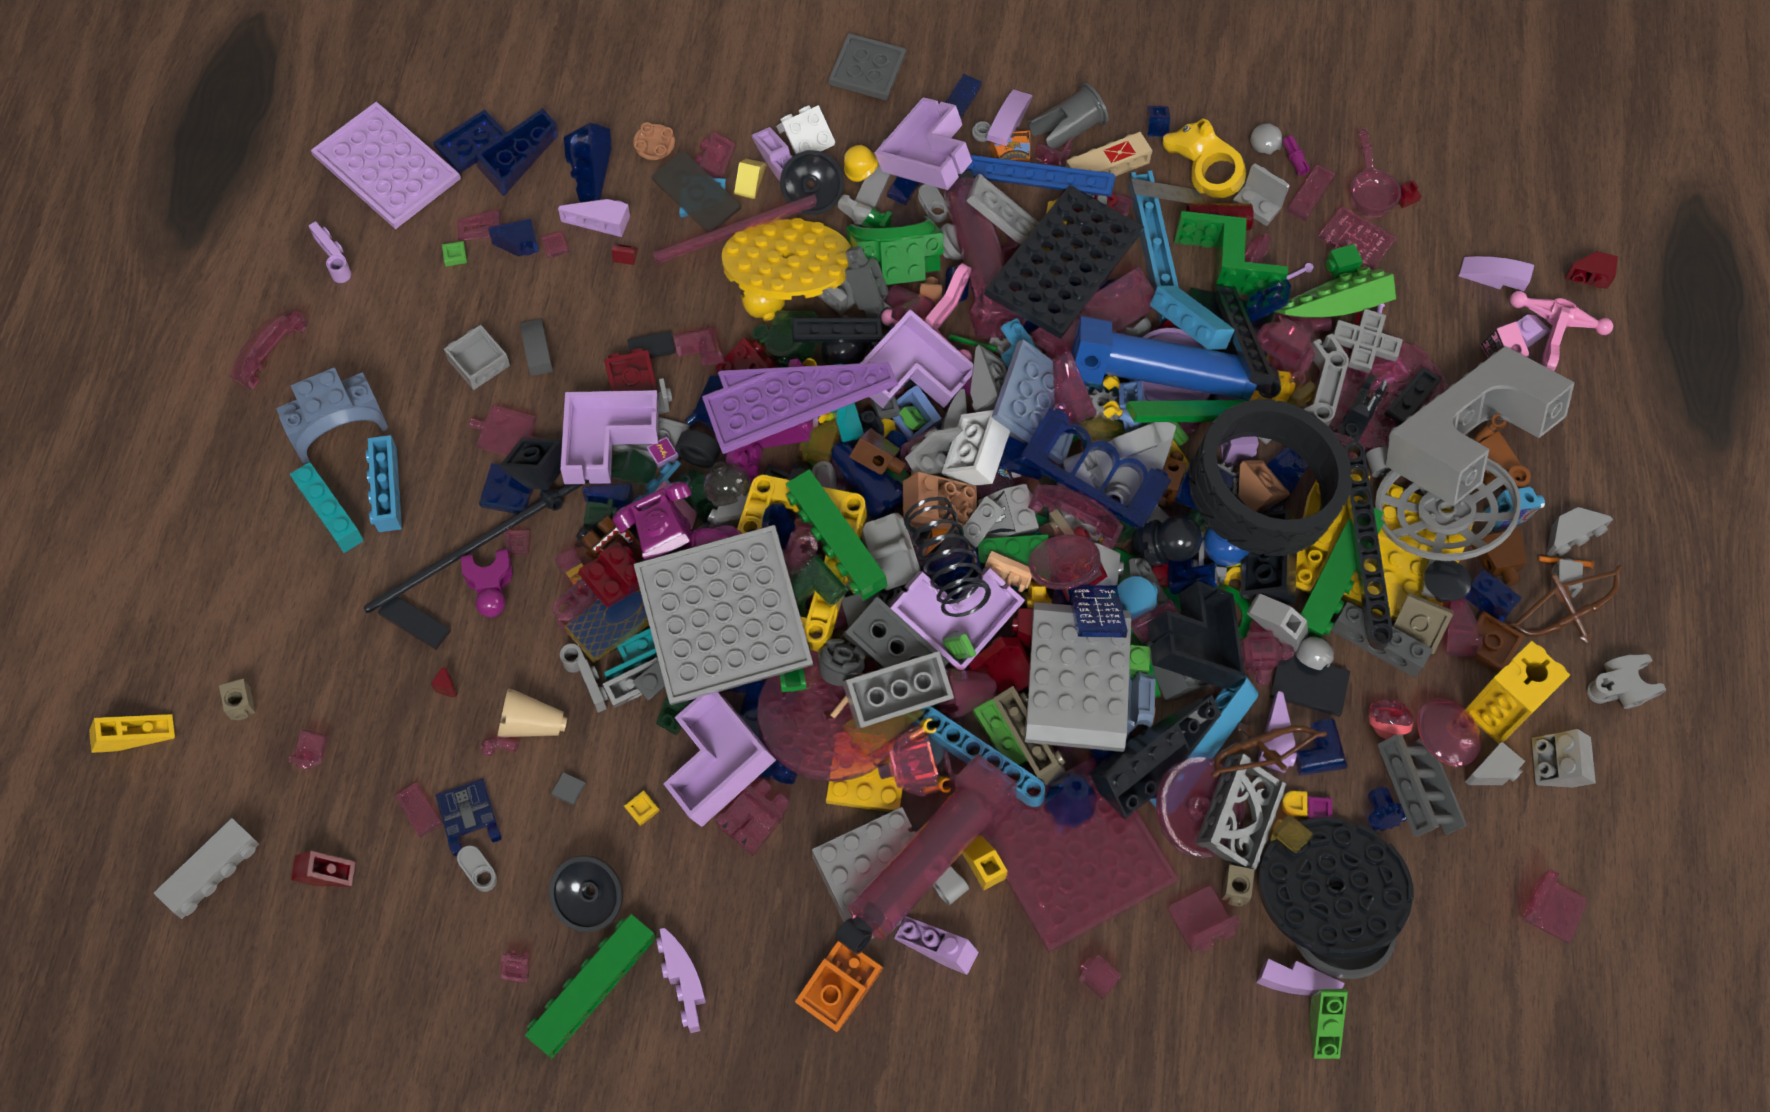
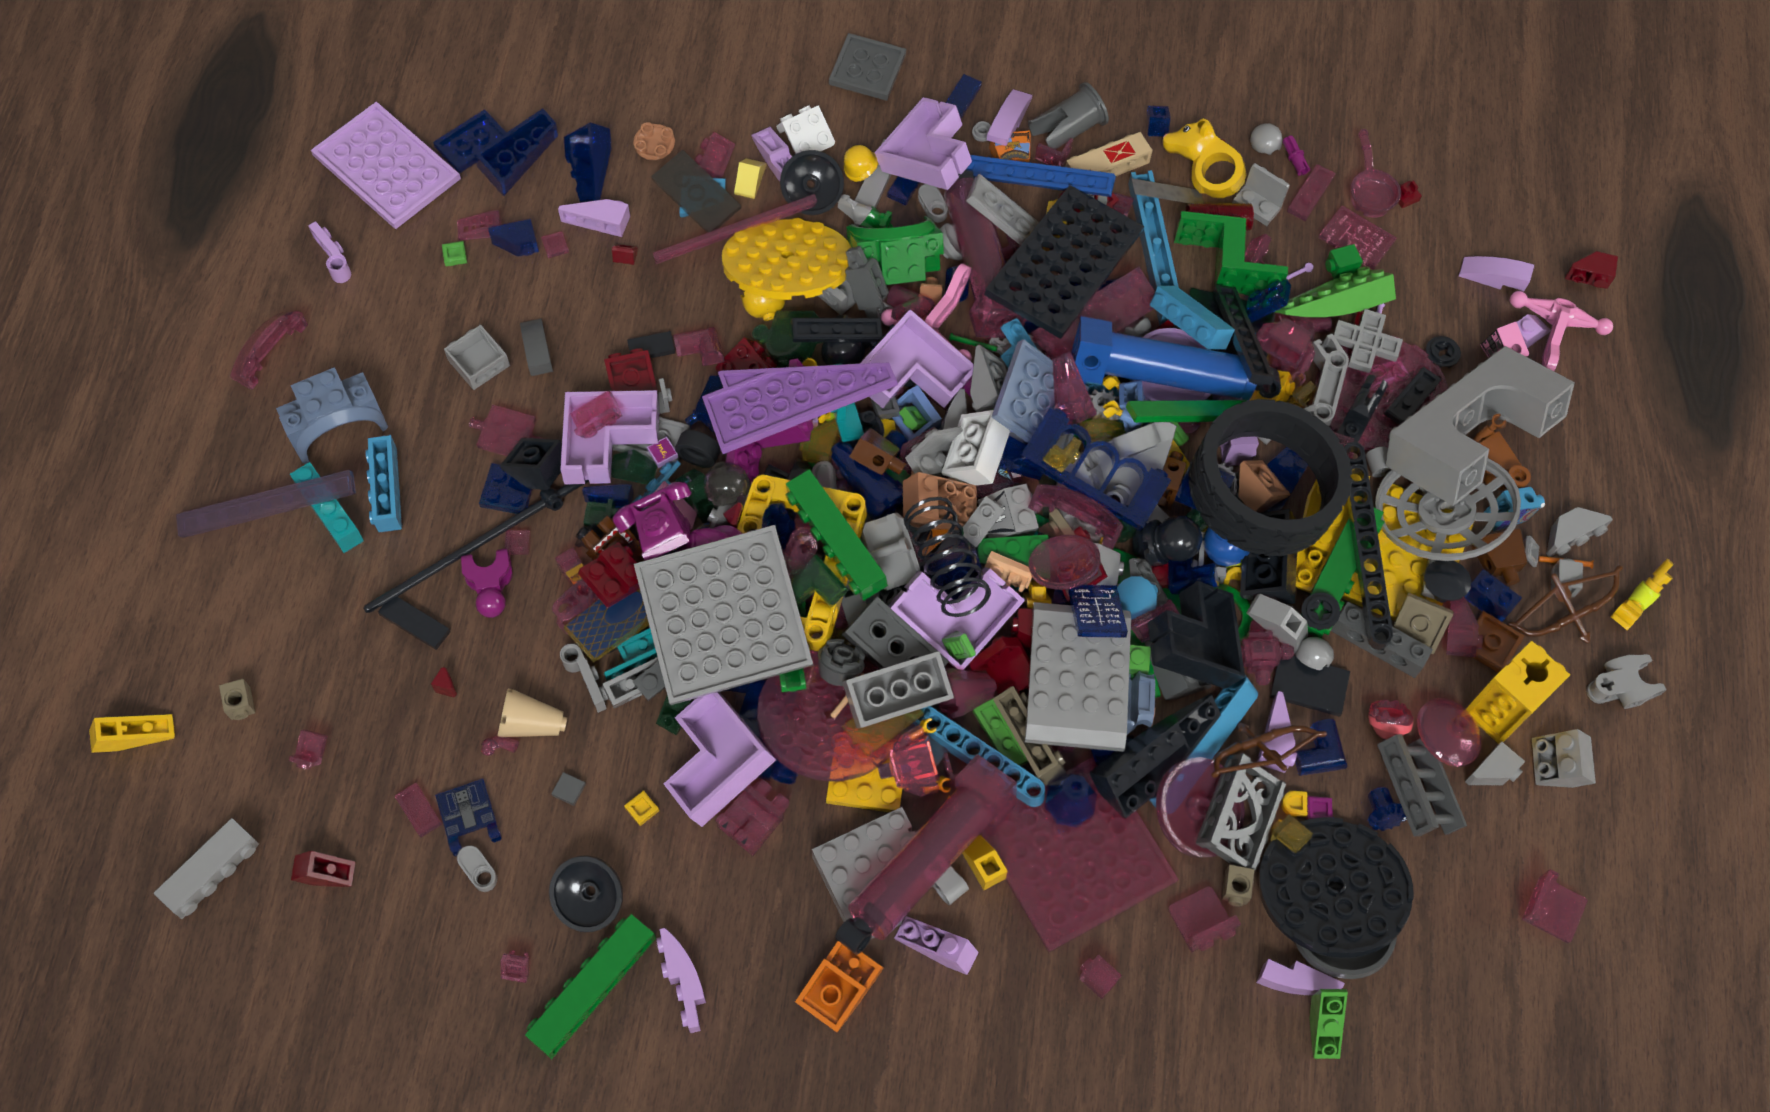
none -> clear purple tile [176,470,356,538]
none -> clear pink bracket [570,391,623,438]
none -> dark red slope [723,502,744,528]
none -> clear yellow bracket [1043,437,1082,473]
none -> black gear [1301,592,1340,631]
none -> black gear [1425,336,1461,368]
none -> light grey slope [1523,536,1540,567]
none -> yellow piece [1610,559,1674,630]

